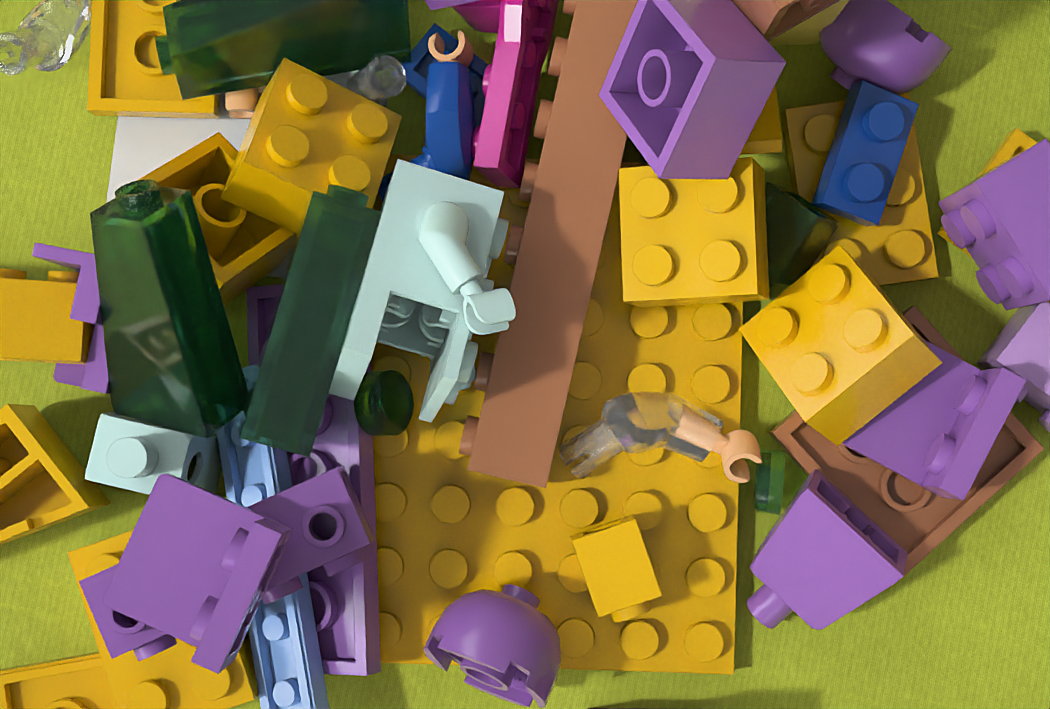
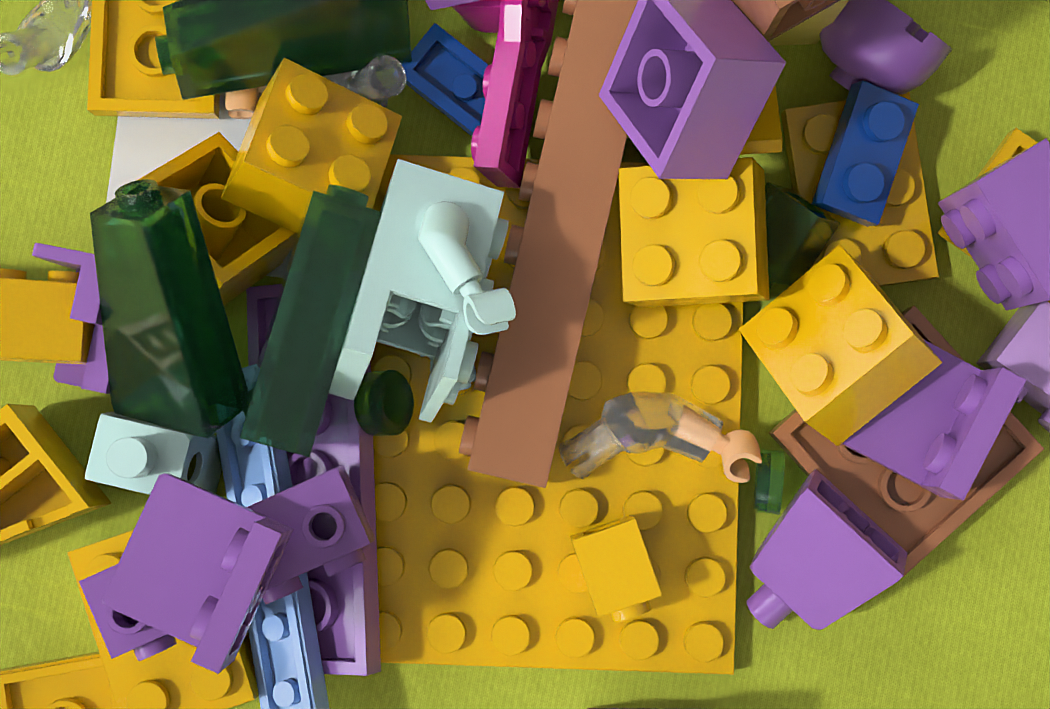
blue arm [378,30,475,201] -> none
medium lavender cylinder [423,584,561,708] -> none

